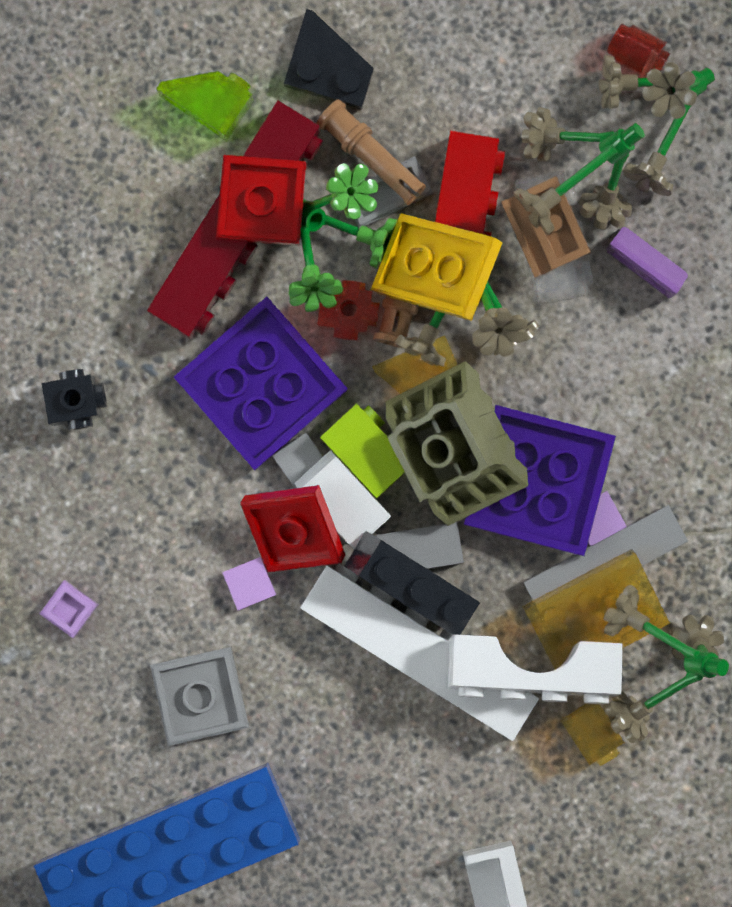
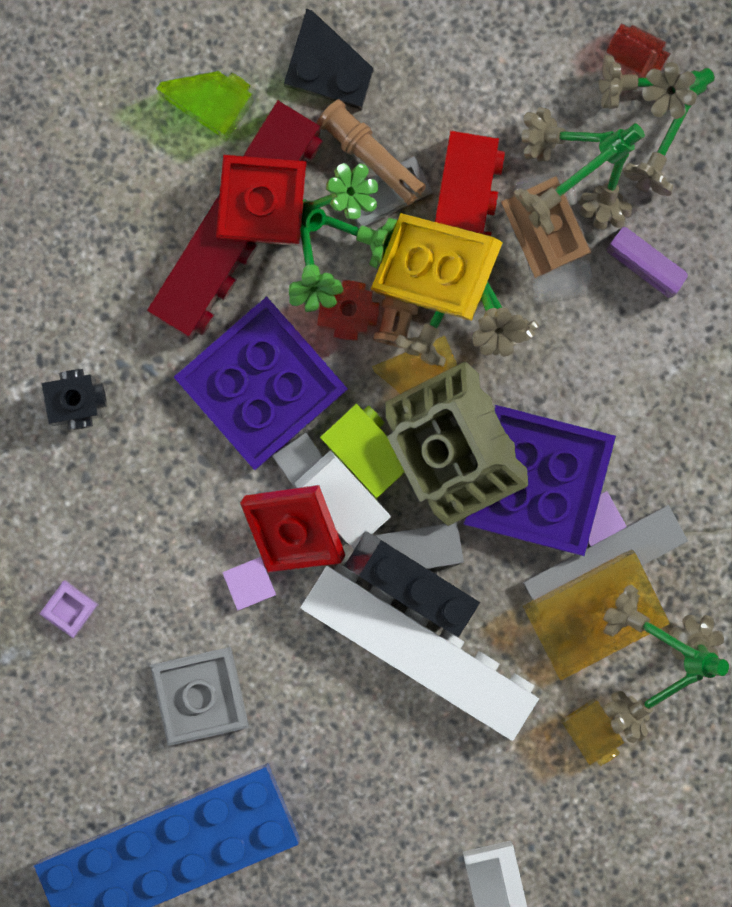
white arch [448,635,622,704] -> none

